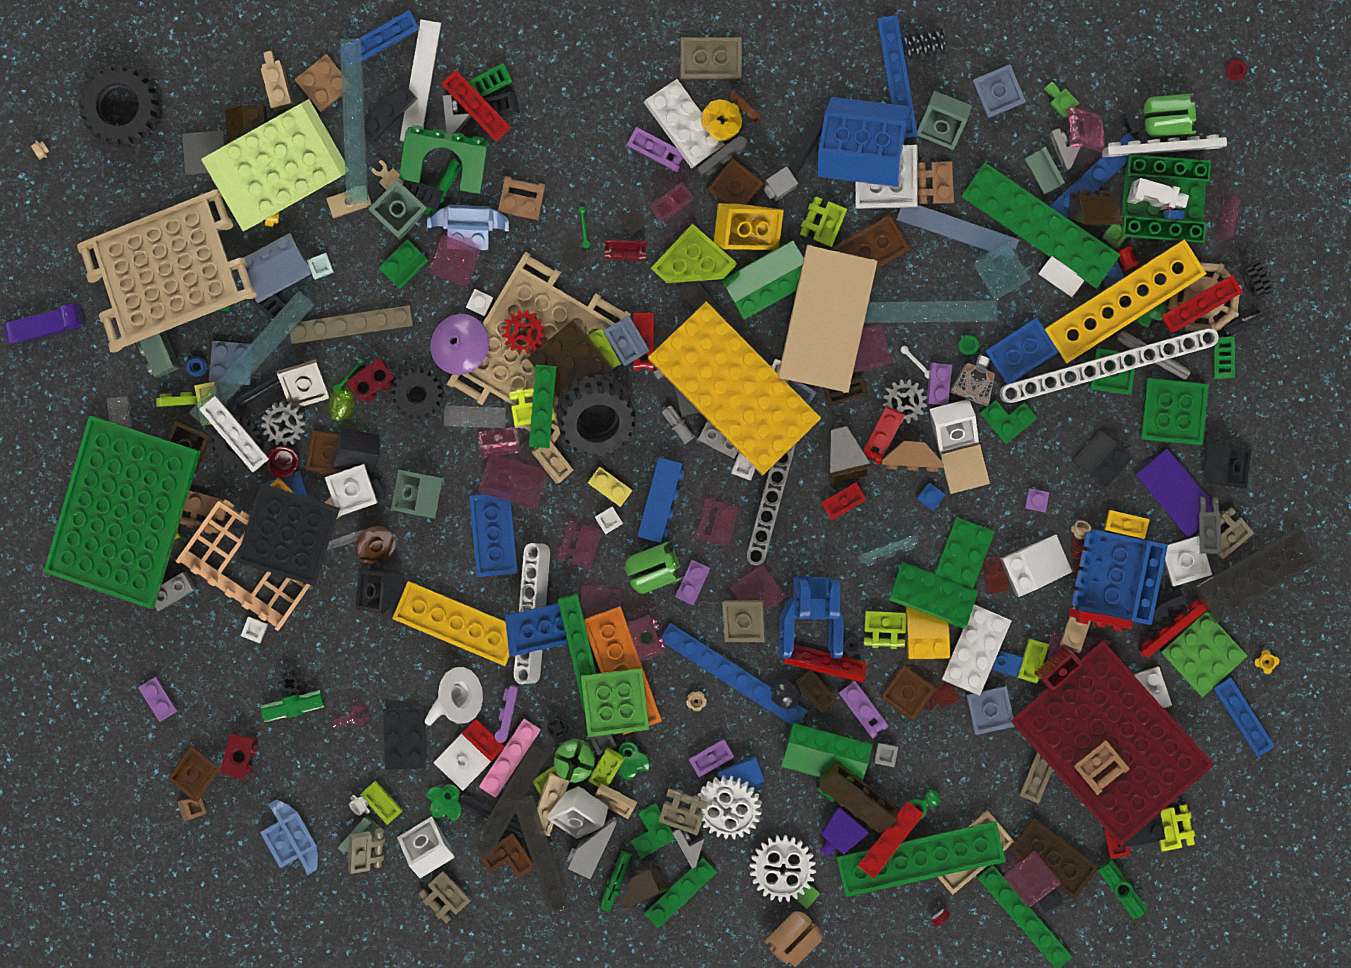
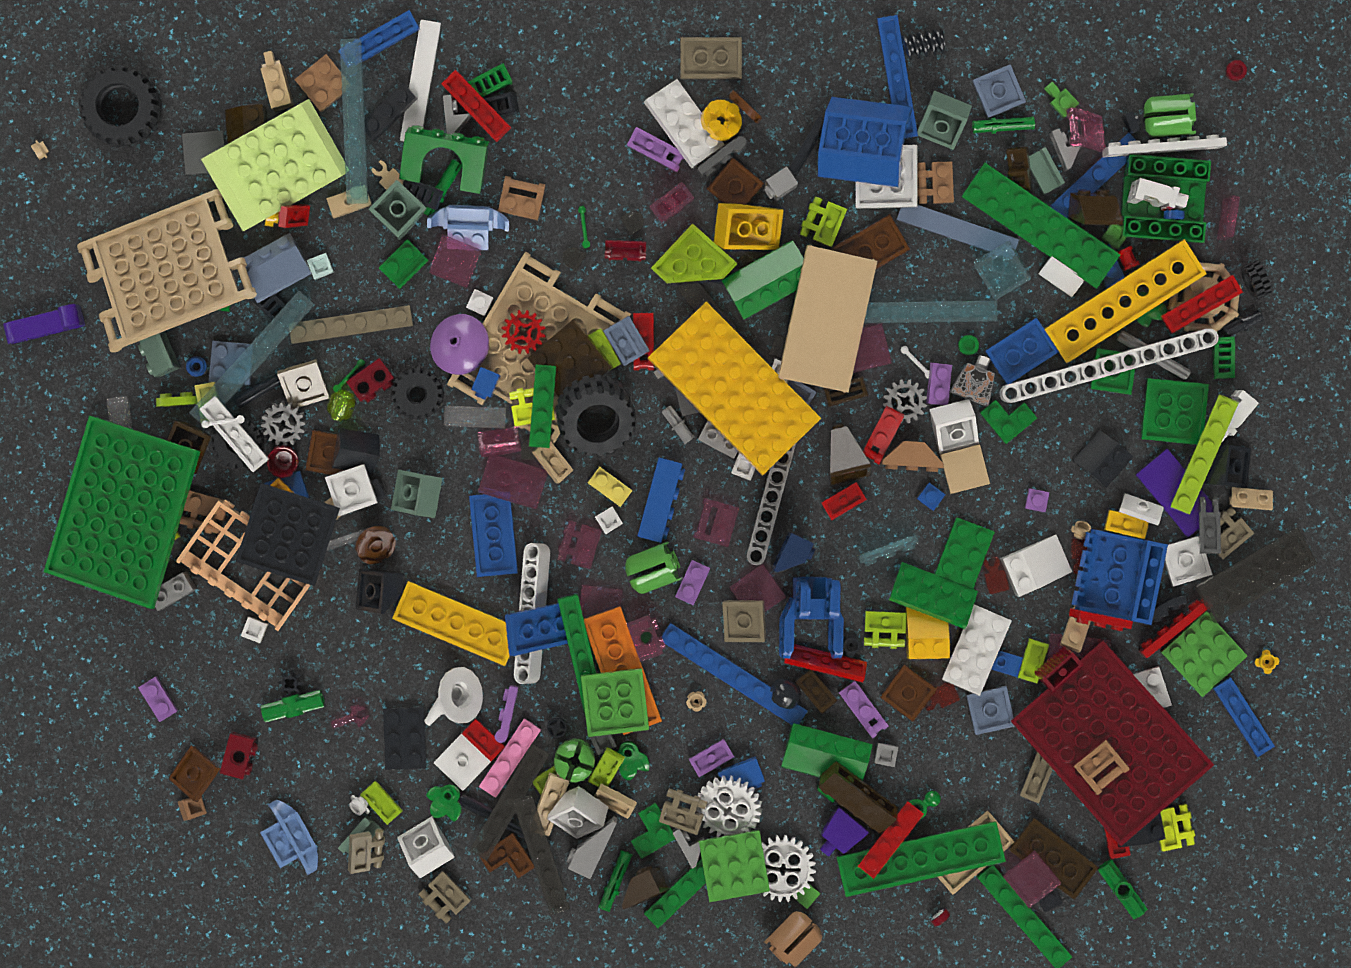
none -> white hinge [201,415,245,428]
none -> red plate [278,204,310,228]
none -> blue brick [471,367,501,400]
none -> bright green plate [699,830,770,902]
none -> dark blue slope [771,532,815,572]
none -> green pin [972,116,1035,134]
none -> dark brown slope [1006,146,1031,190]
none -> white plate [1119,493,1164,525]
none -> lime plate [1171,394,1239,514]
none -> white hips [1222,390,1259,442]
none -> tan hinge [1229,487,1273,510]

